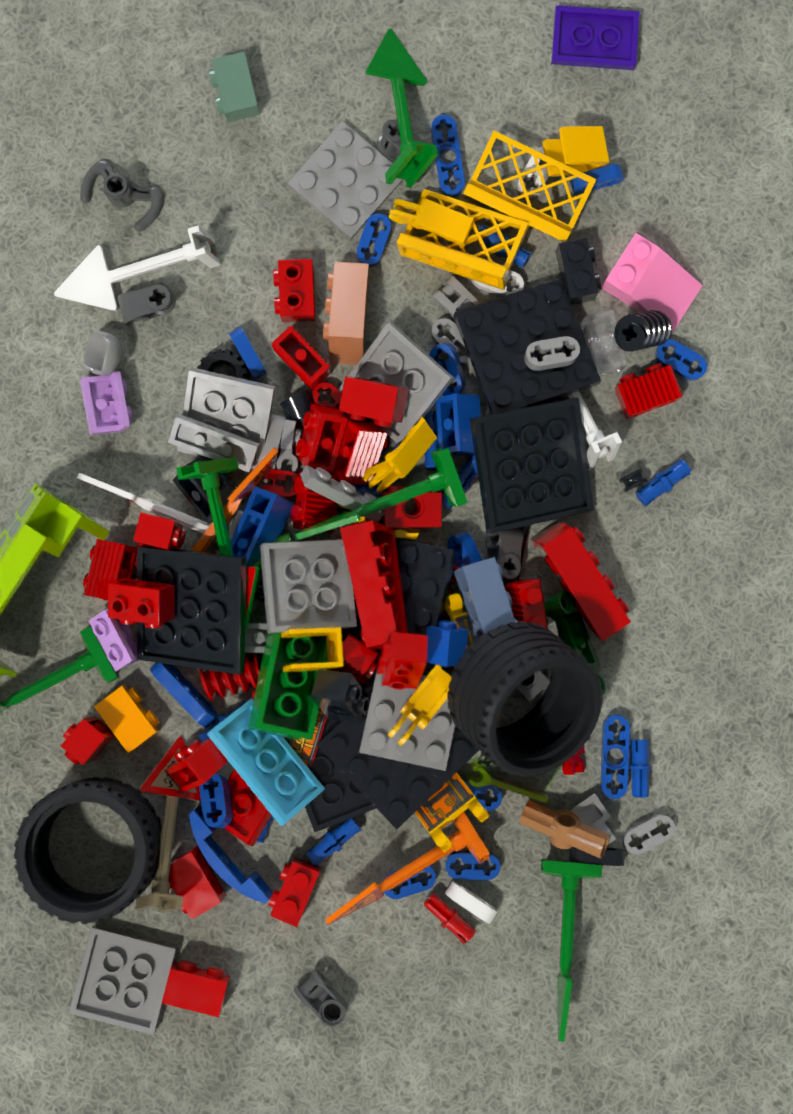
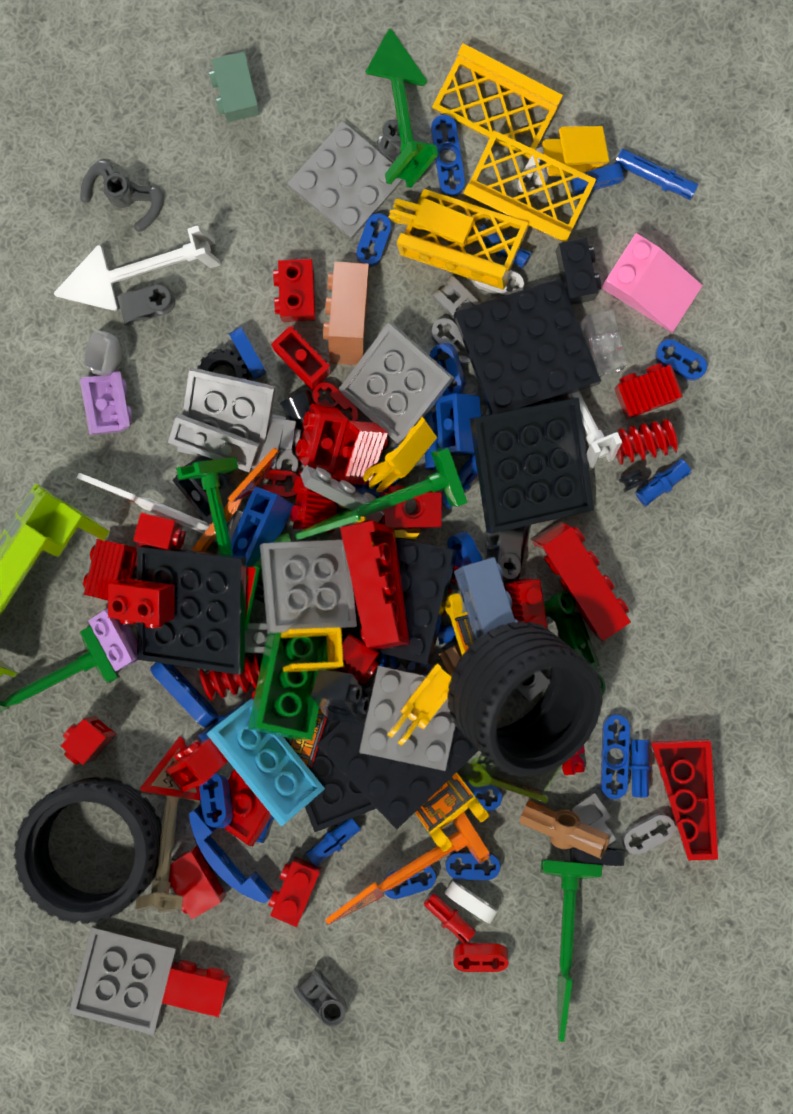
light orange brick [94,685,160,753] -> none
red brick [339,376,409,427] -> none
red brick [377,632,428,690] -> none
blue brick [426,621,468,667] -> none
light grey beam [524,336,580,371] -> none
dark purple plate [551,5,640,70] -> none
black piece [614,310,672,352] -> none
none -> yellow fence [432,43,563,159]
none -> red beam [453,943,509,972]
none -> blue pin [615,148,698,201]
none -> red piece [616,419,678,465]
none -> red wedge [650,739,718,861]

